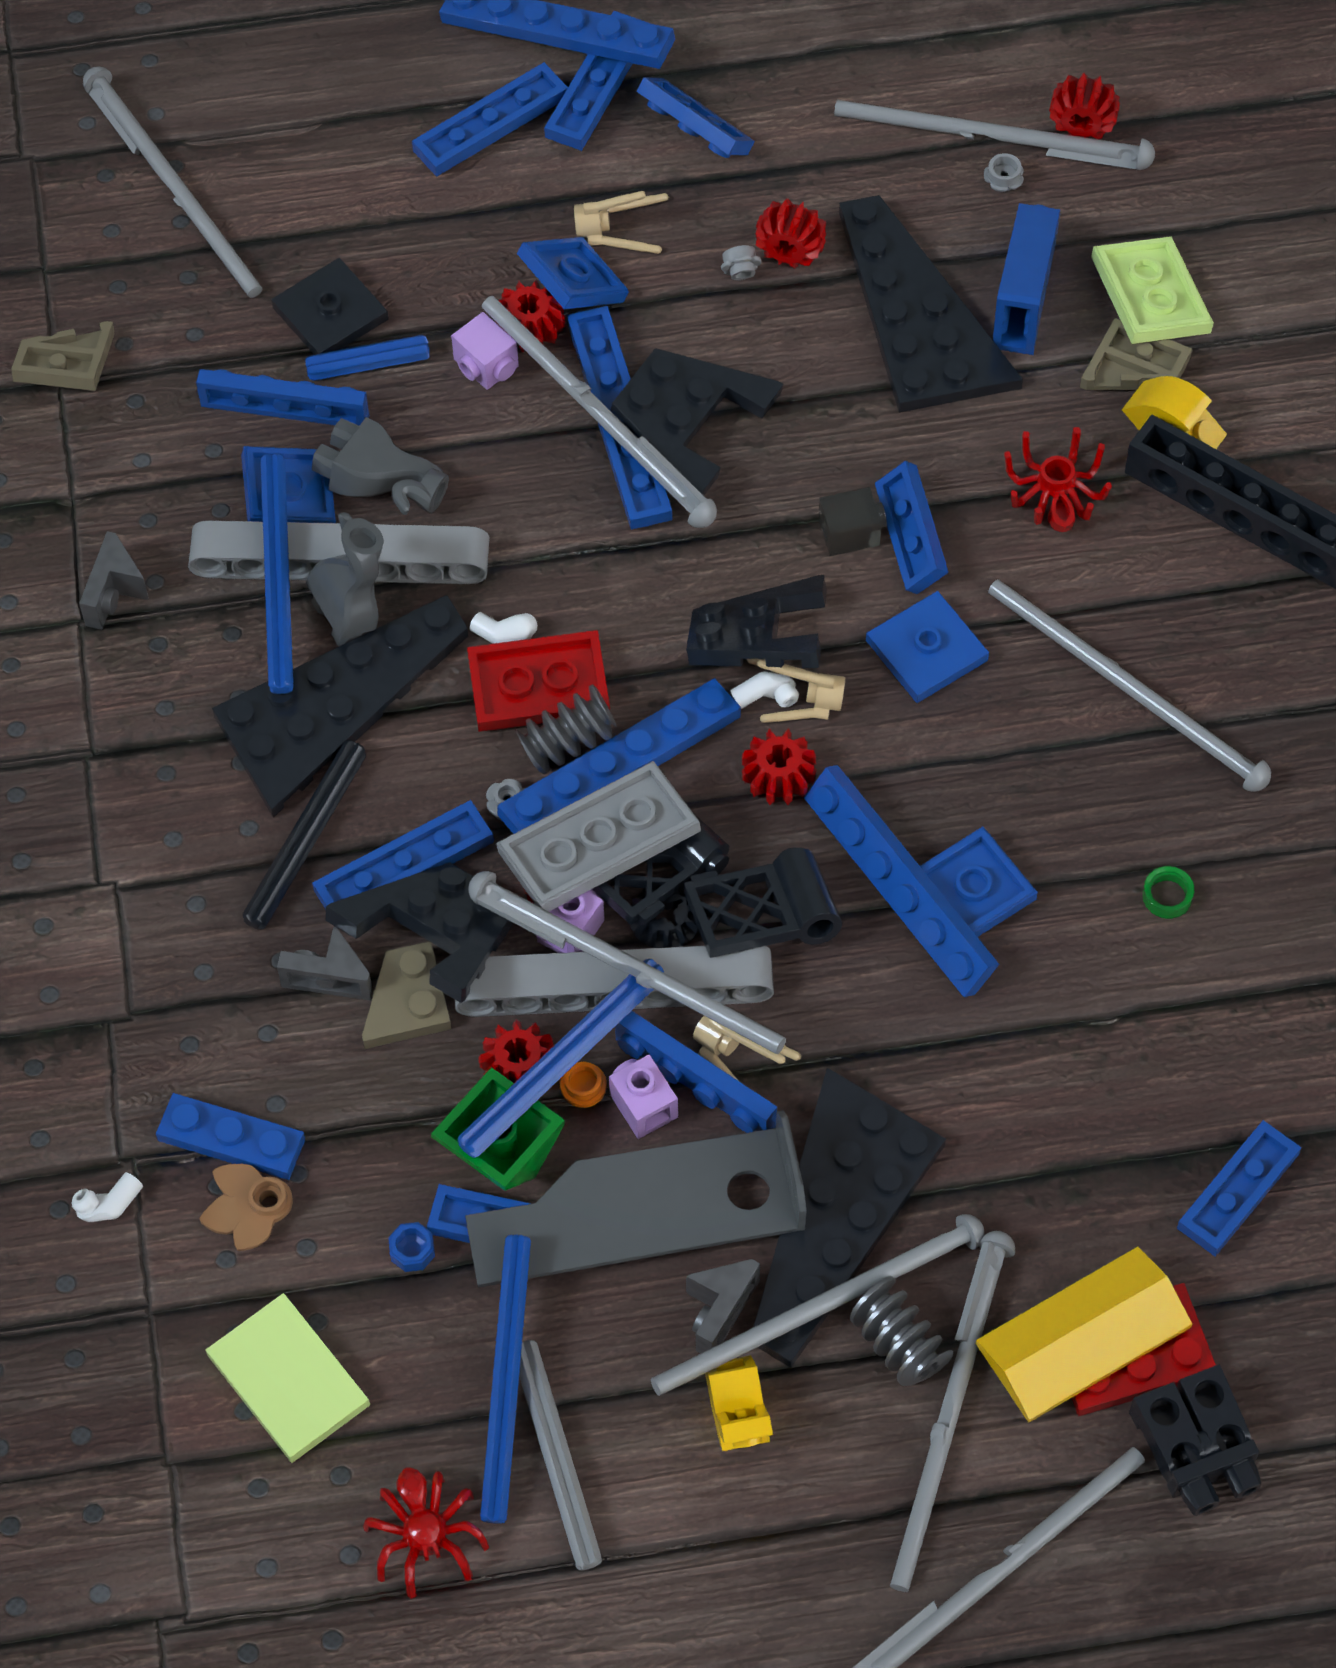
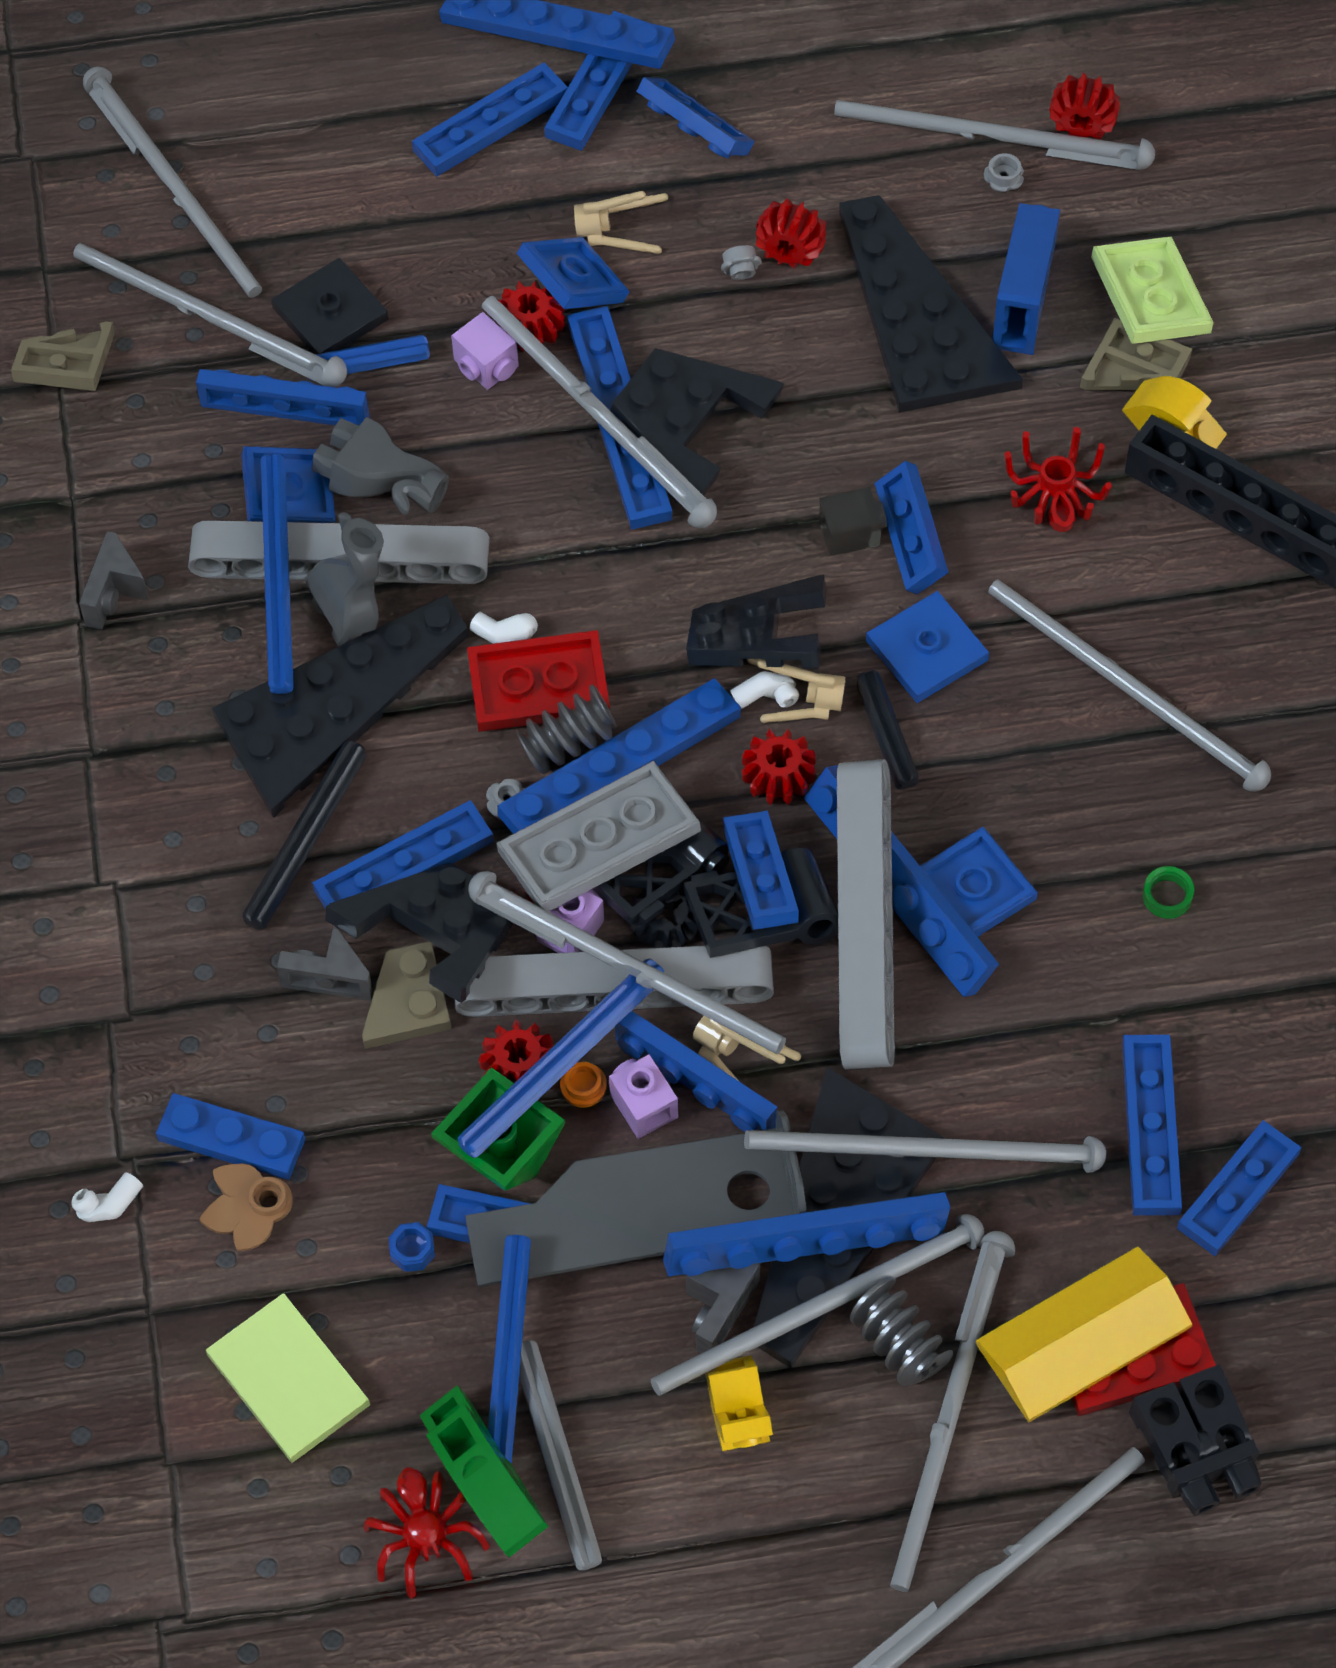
none -> light grey bar [73,243,347,387]
none -> green slope [419,1385,549,1558]
none -> blue plate [663,1192,951,1277]
none -> blue plate [723,811,799,930]
none -> light grey bar [744,1130,1106,1173]
none -> light grey beam [837,759,895,1070]
none -> black axle [856,670,918,790]
none -> blue plate [1122,1035,1182,1216]

